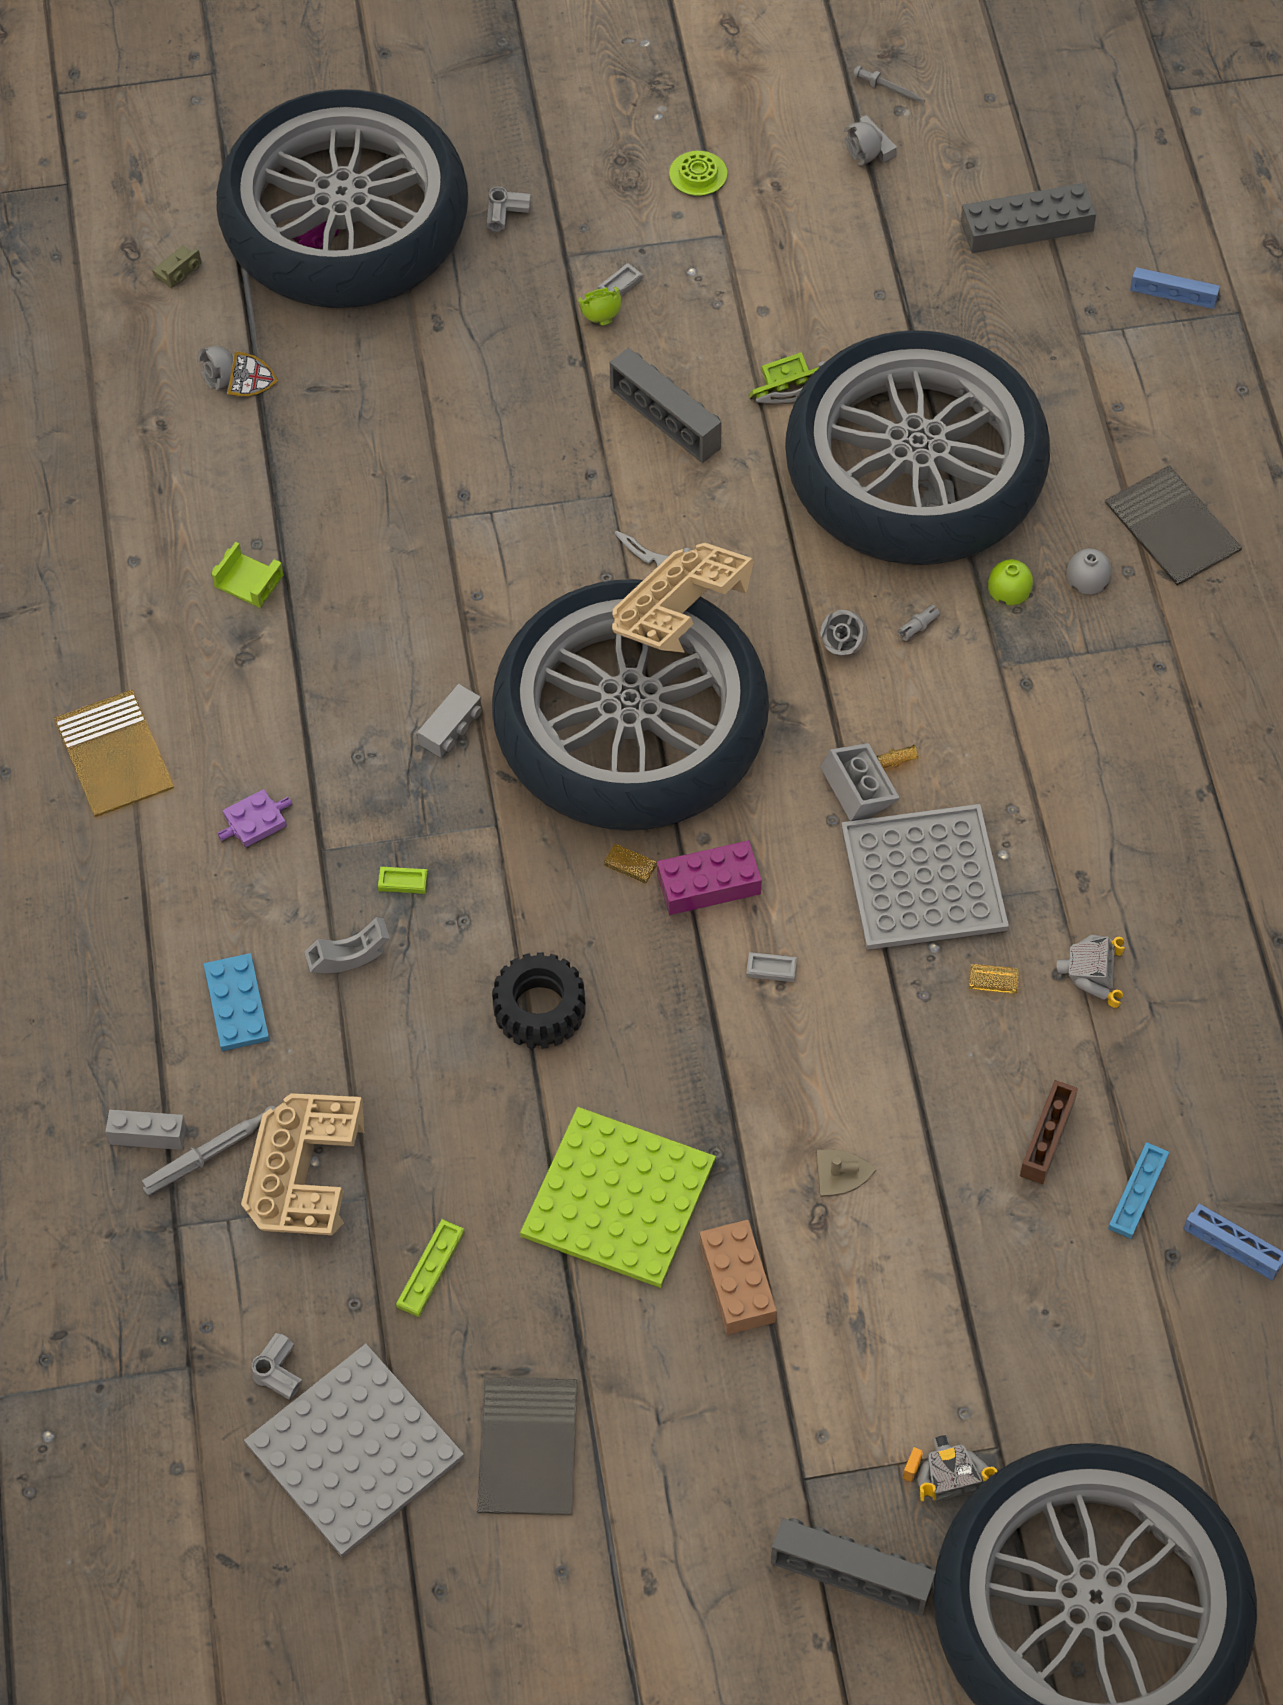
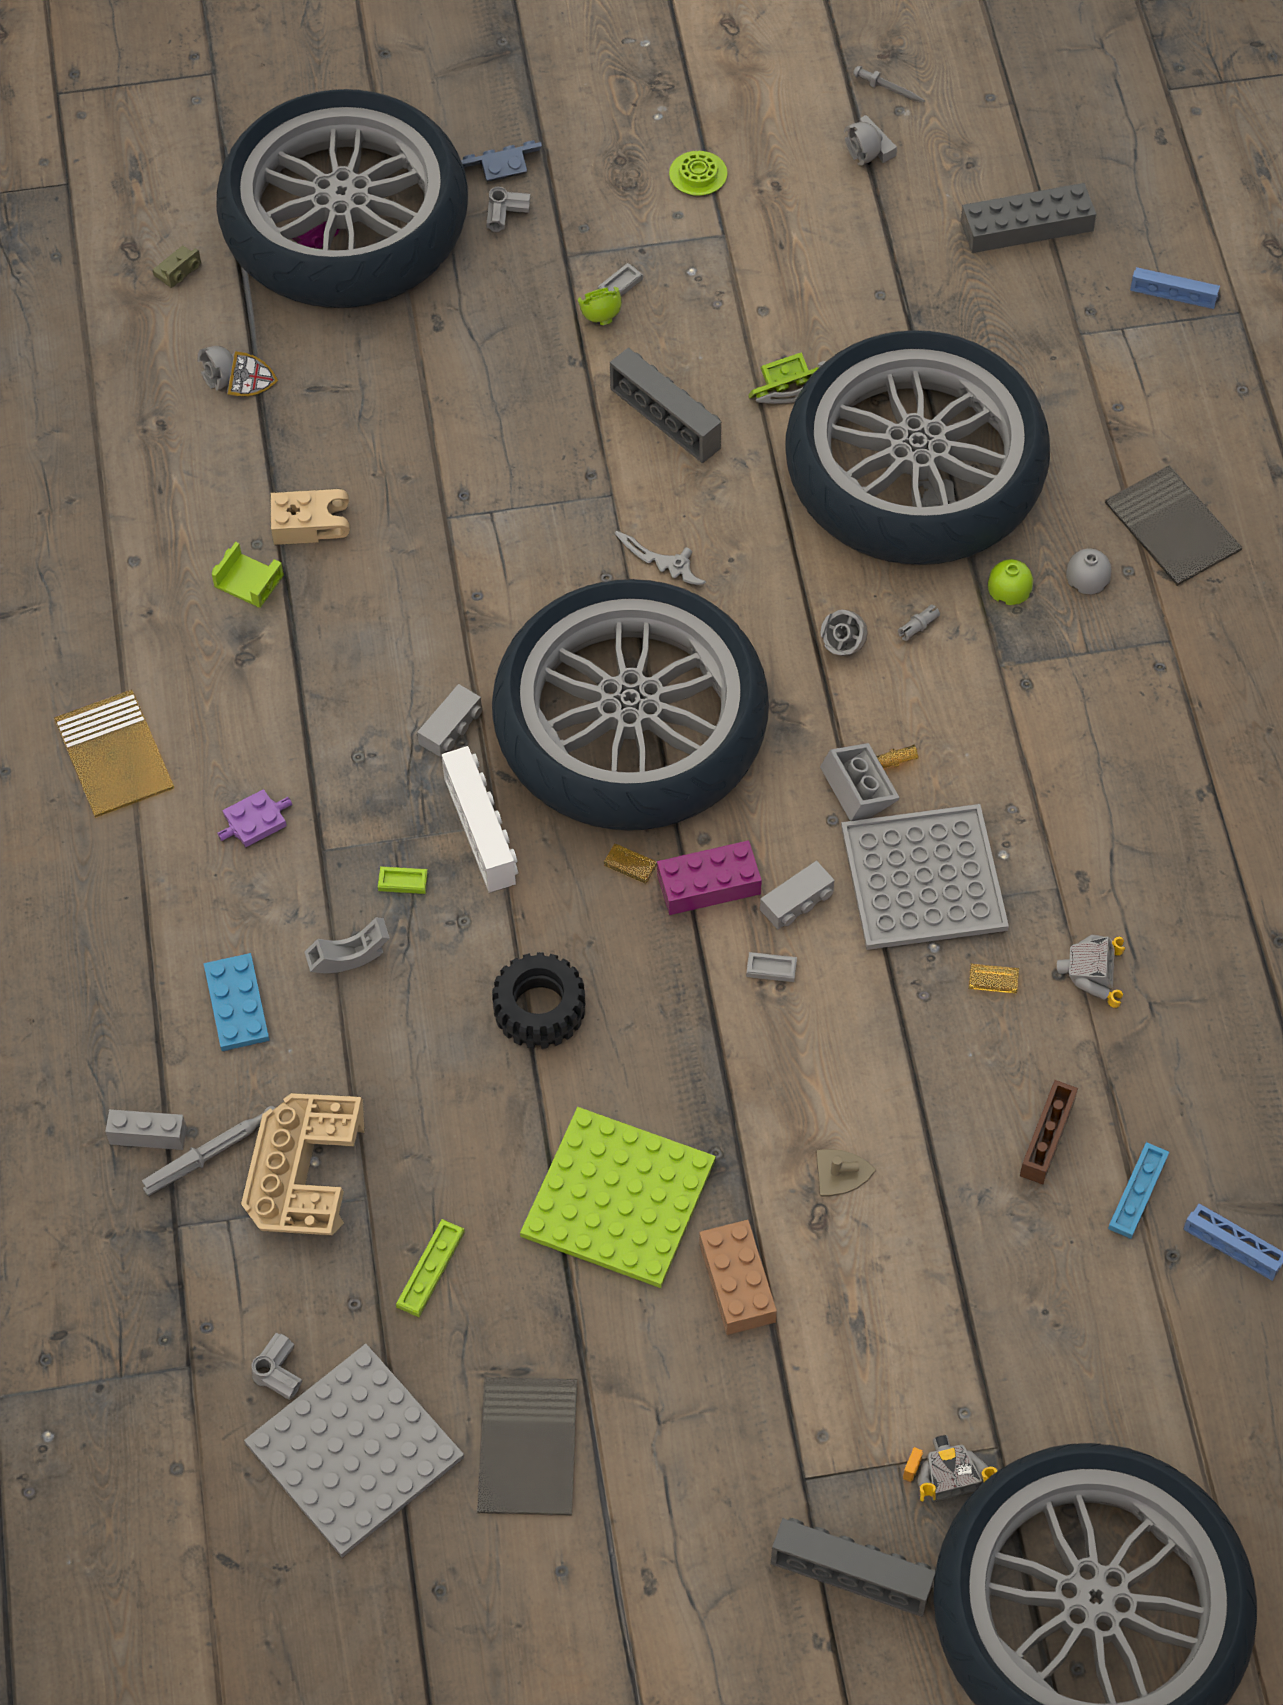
tan slope [612,543,754,653] -> none
none -> tan brick [271,489,350,545]
none -> white brick [441,746,518,893]
none -> sand blue bracket [461,140,542,182]
none -> light grey brick [760,860,835,930]

